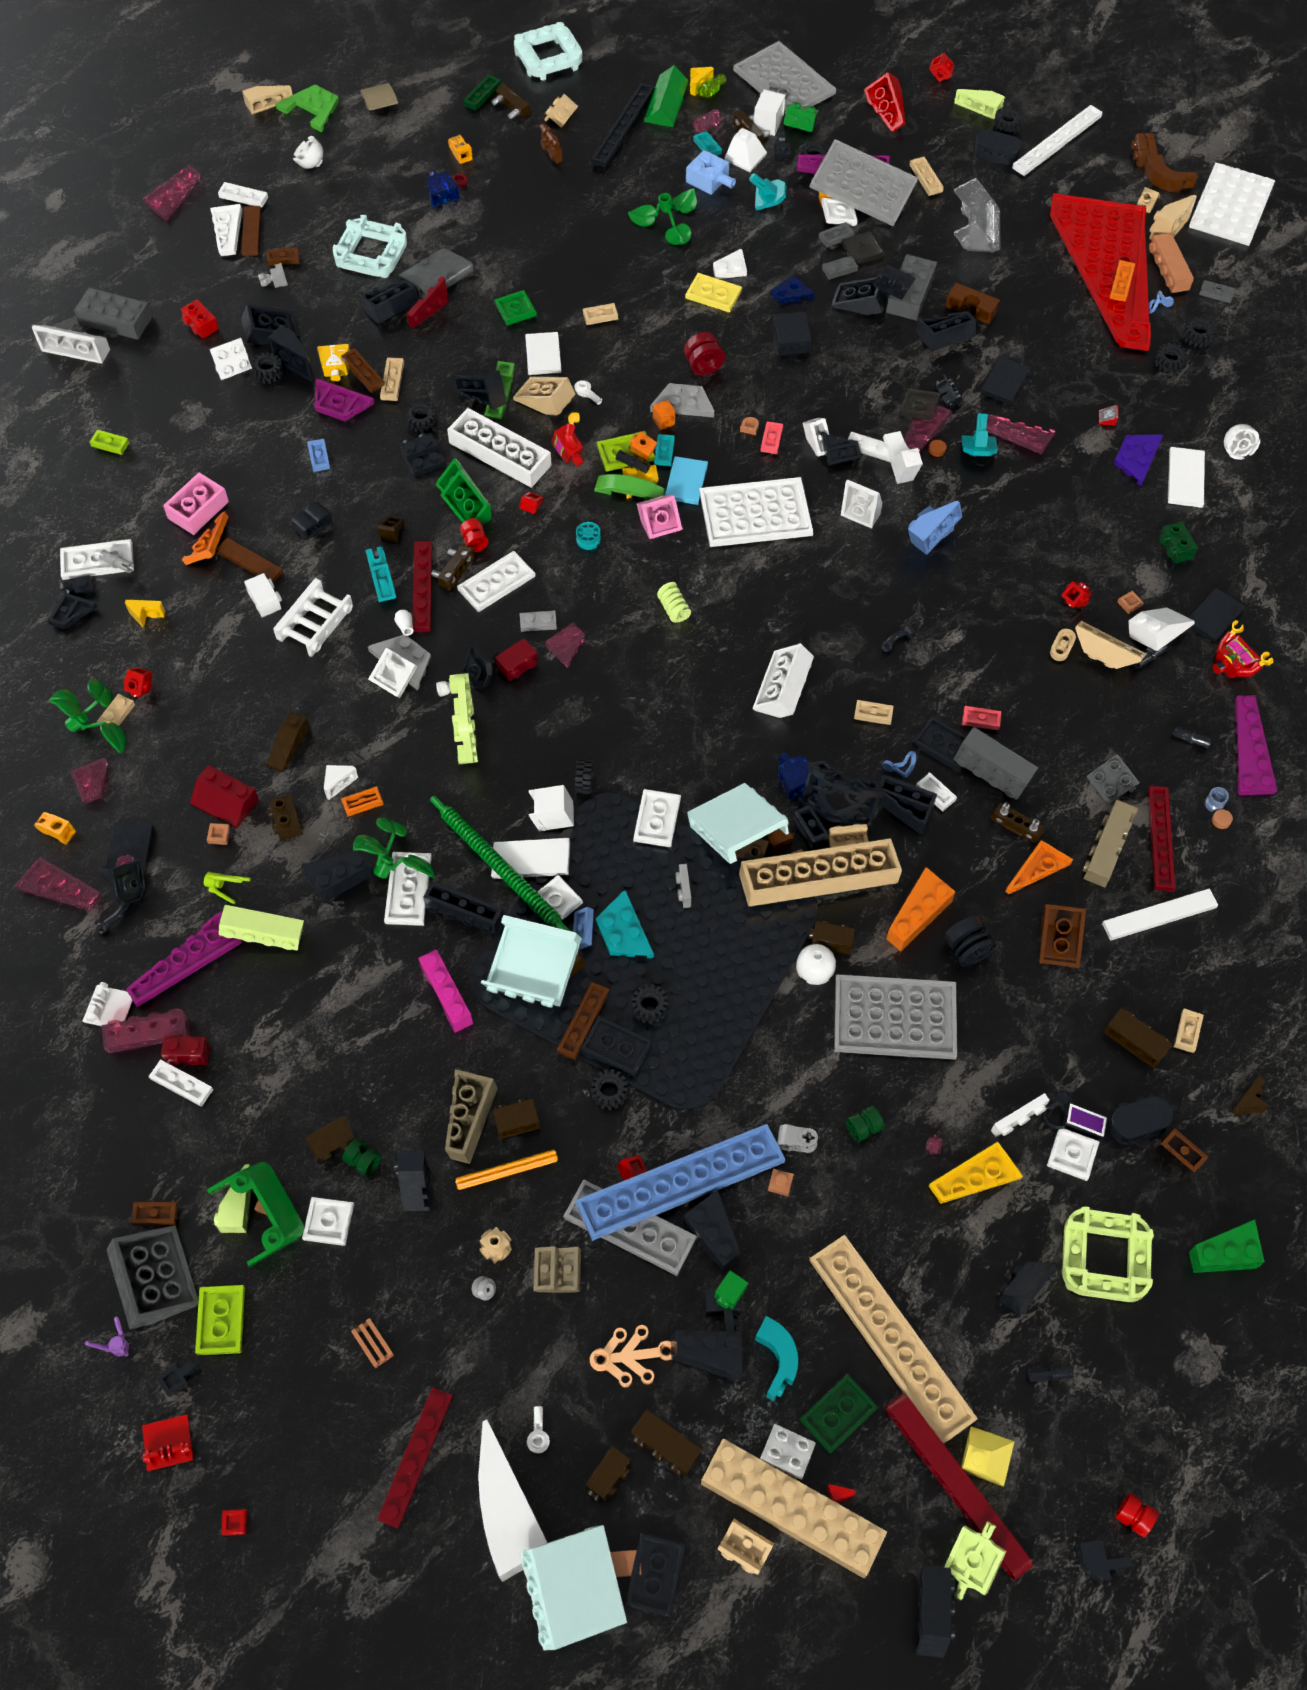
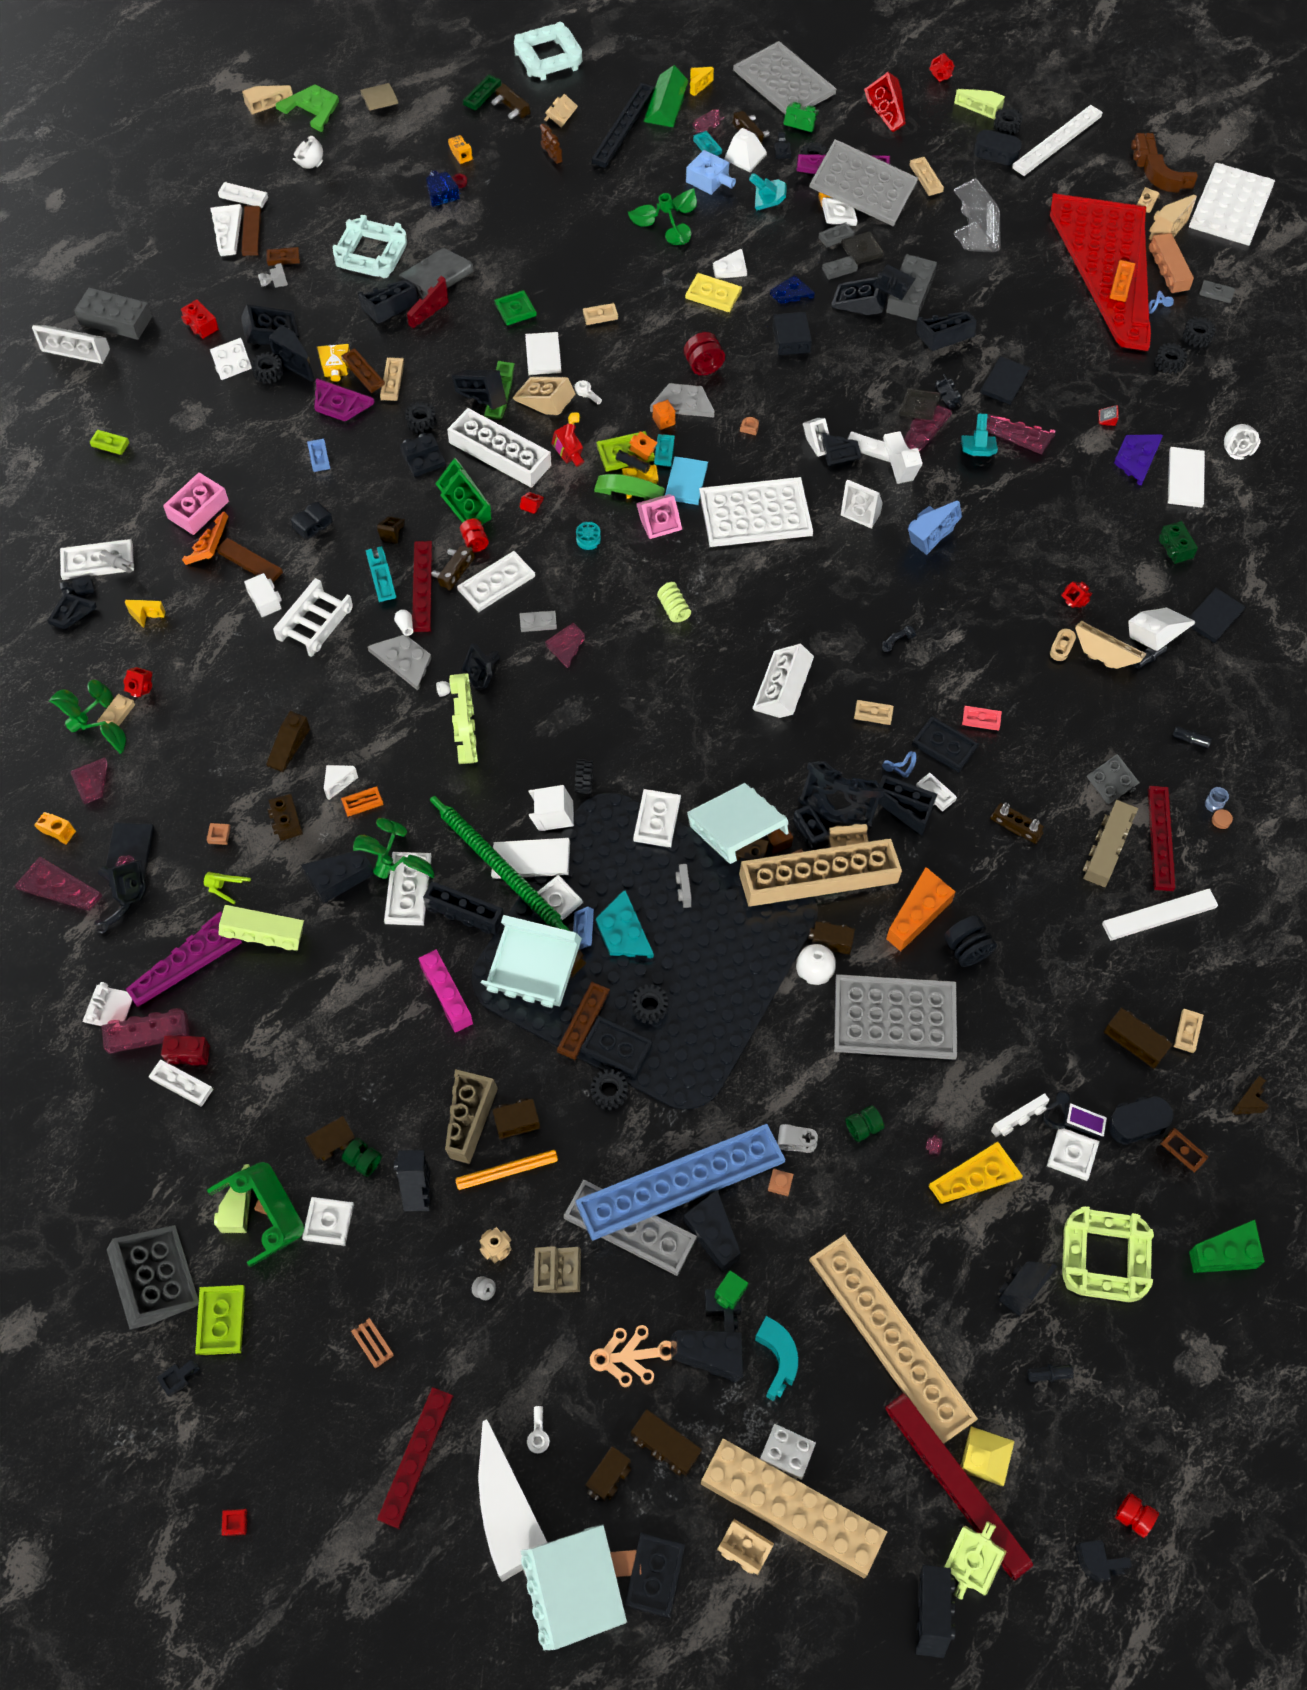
medium lavender plant [85,1317,129,1356] -> none
reddish brown plate [131,1202,178,1225] -> none
red hinge [142,1415,193,1471] -> none
clear pink wing [143,165,201,221] -> none
dark red slope [190,765,259,829] -> none
white plate [369,648,418,698] -> none
dark red brick [495,639,538,681] -> none
red slope [617,1155,647,1181] -> none
clear neon green arm [697,74,726,98] -> none
white piece [754,90,785,136] -> none
coral plate [761,422,783,454] -> none
clear blue torso [778,753,818,800] -> none
dark green tile [799,1373,879,1454] -> none
red slope [826,1484,856,1503] -> none
dark orange tile [929,440,946,457] -> none
reddish brown arch [945,283,1000,324] -> none
dark grey brick [953,727,1038,800] -> none
orange wing [1005,840,1073,894] -> none
reddish brown slope [1039,904,1086,968] -> none
nougat tile [1117,591,1144,614] -> none
torso [1213,621,1273,678] -> none
magenta wing [1235,695,1277,795] -> none

